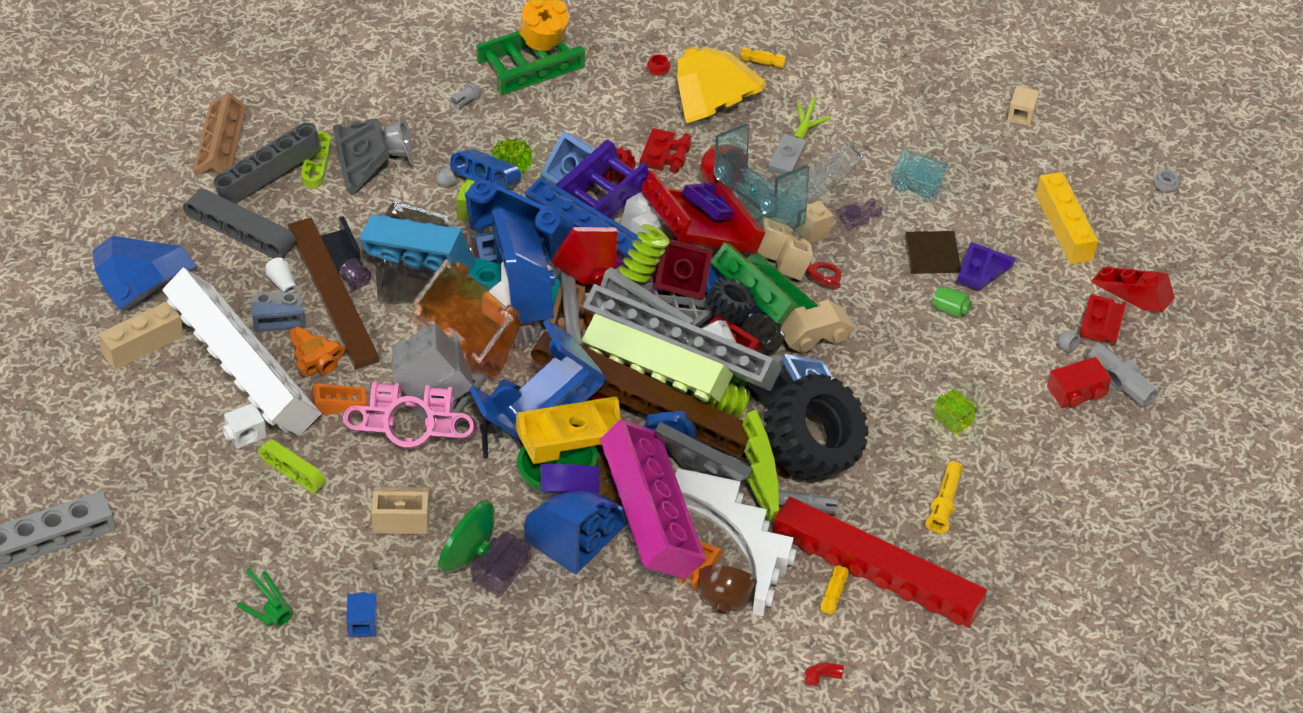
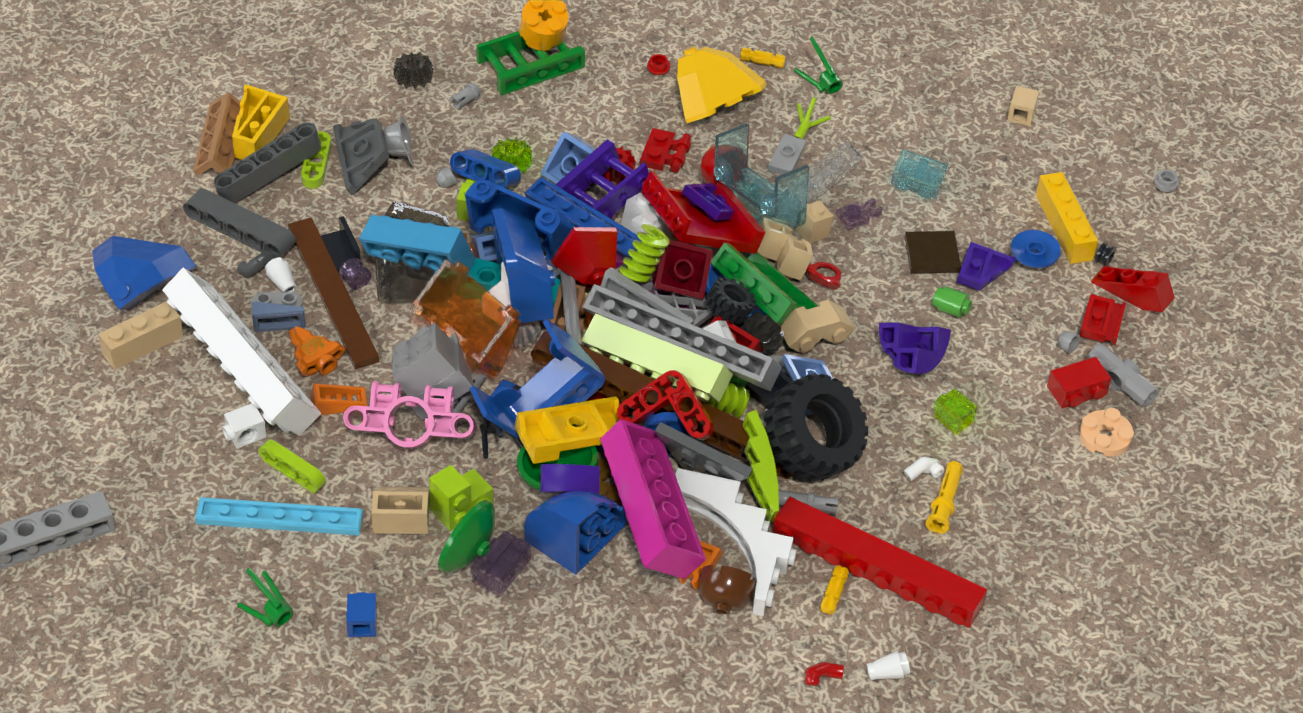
none -> medium azure tile [195,497,364,536]
none -> yellow wedge [232,84,290,160]
none -> dark grey arm [237,250,273,278]
none -> clear smoke gear [393,51,434,90]
none -> lime brick [429,465,494,531]
none -> red beam [617,370,714,440]
none -> green plant [794,37,843,94]
none -> white cone [866,651,910,681]
none -> dark purple brick [879,322,951,374]
none -> white arm [903,457,944,481]
none -> blue dish [1011,230,1061,268]
none -> light nougat plate [1080,408,1134,457]
none -> black bush [1095,241,1116,267]

